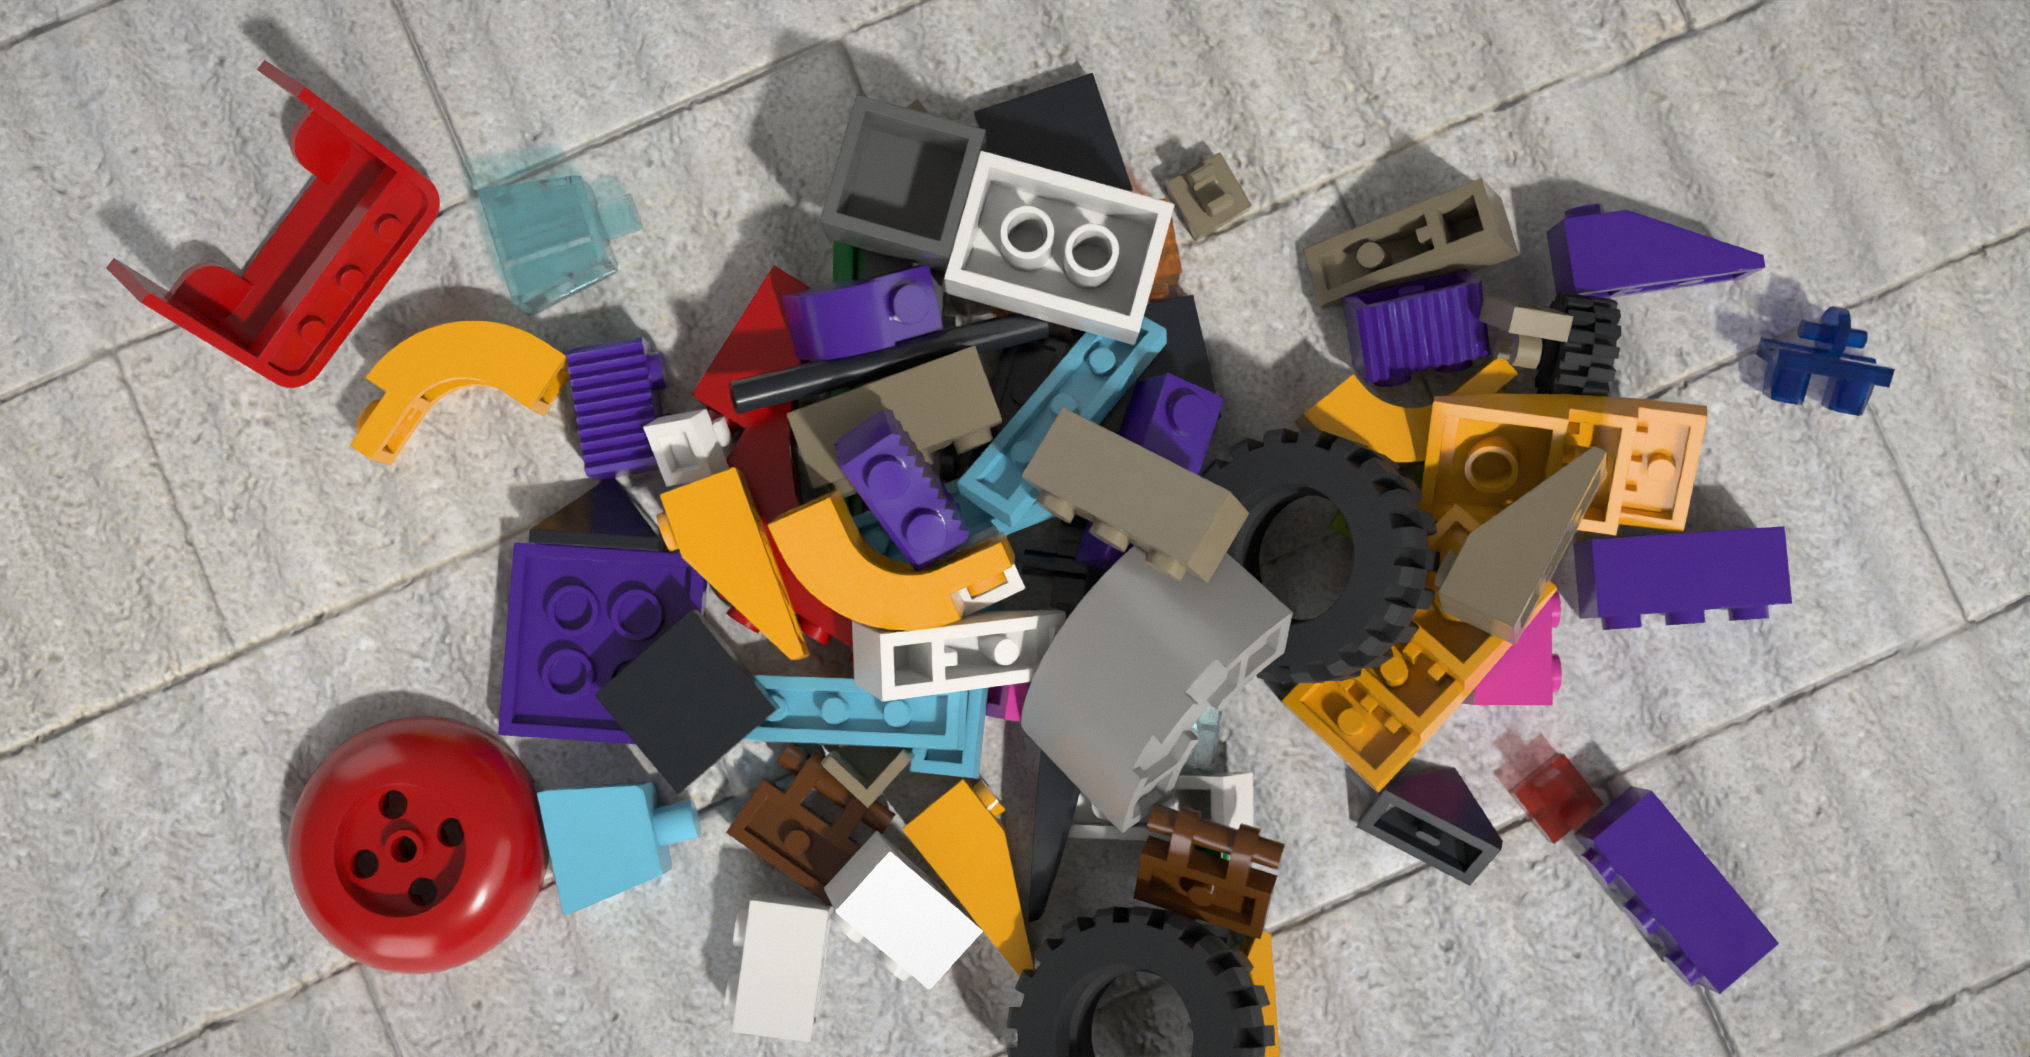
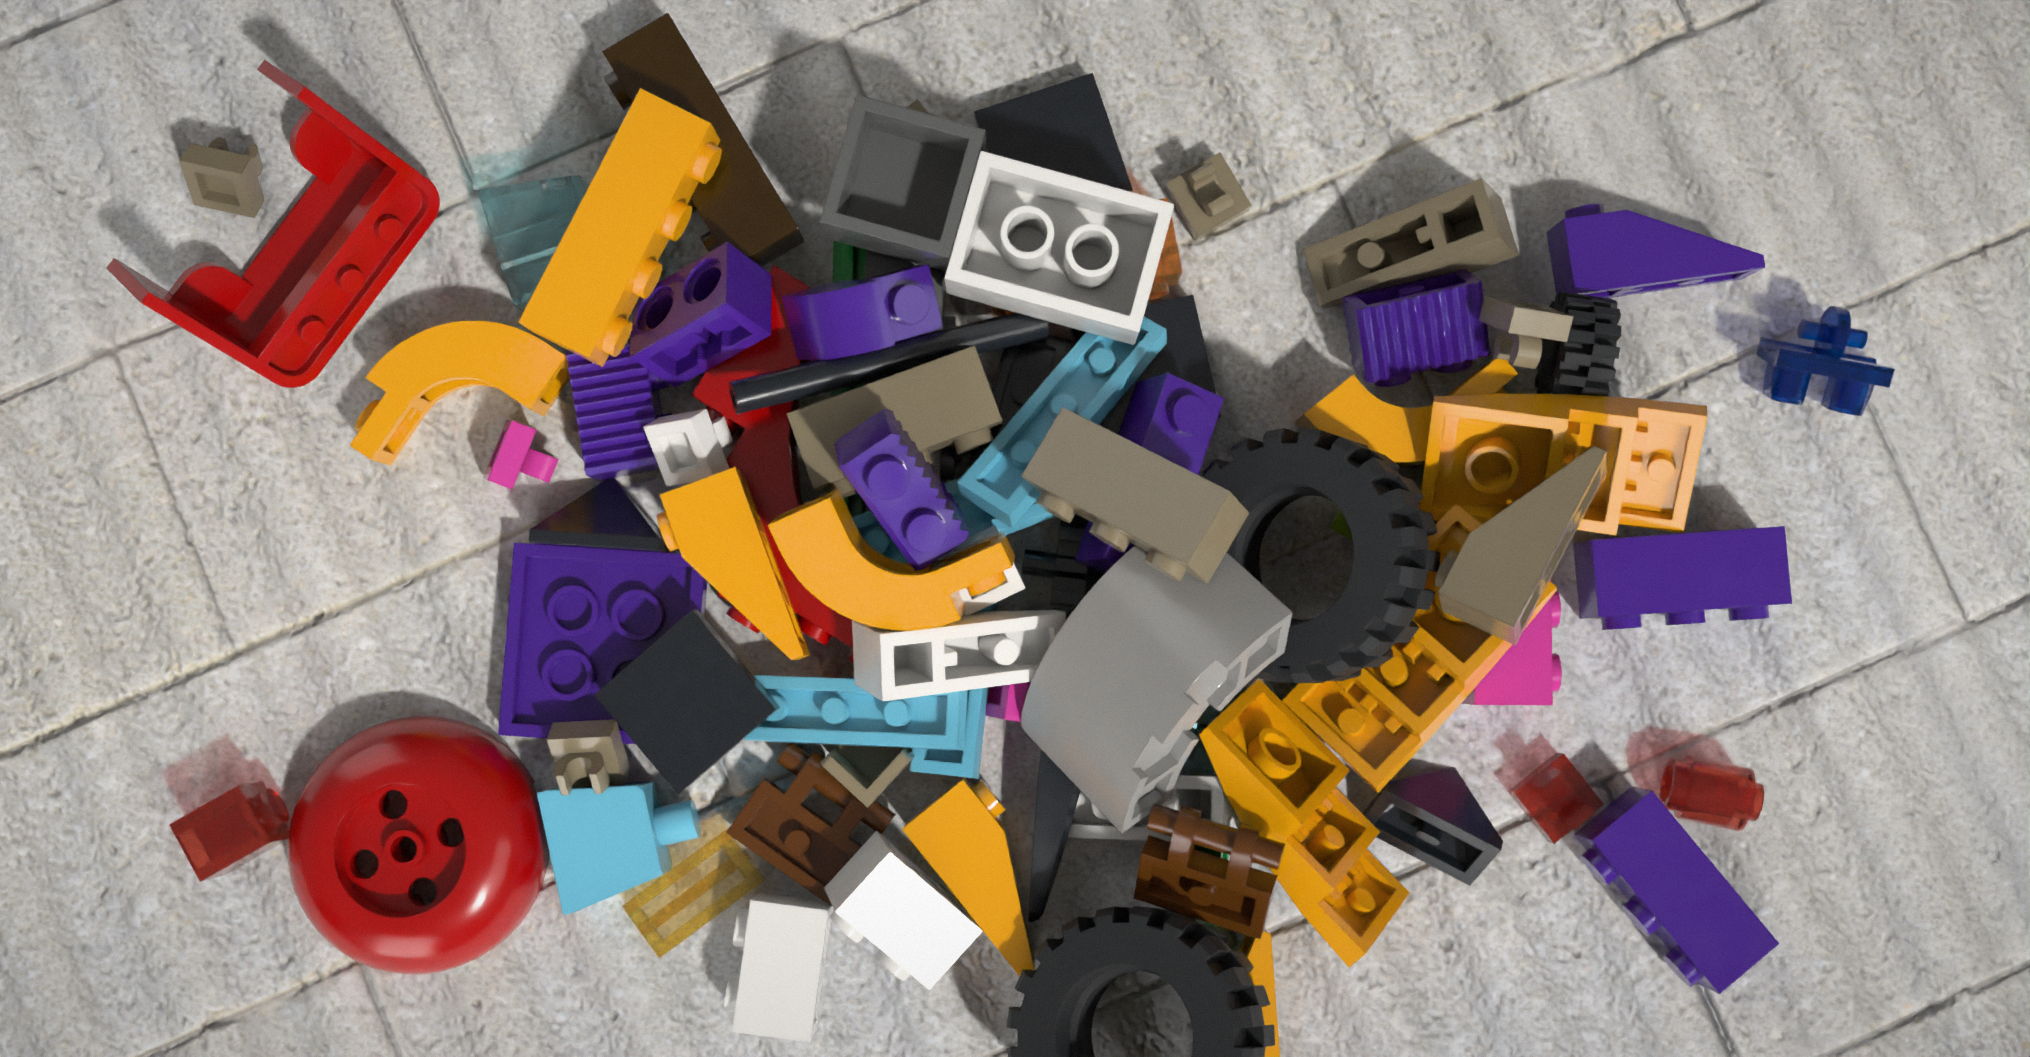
none -> clear red brick [169,781,289,882]
none -> dark tan tile [179,137,265,218]
none -> dark pink tile [483,419,559,489]
none -> light orange brick [518,88,722,367]
none -> dark tan tile [547,719,630,796]
none -> dark brown brick [602,13,805,267]
none -> clear yellow tile [622,828,766,958]
none -> dark purple brick [629,242,772,388]
none -> light orange slope [1199,678,1410,968]
none -> clear red brick [1659,755,1764,831]

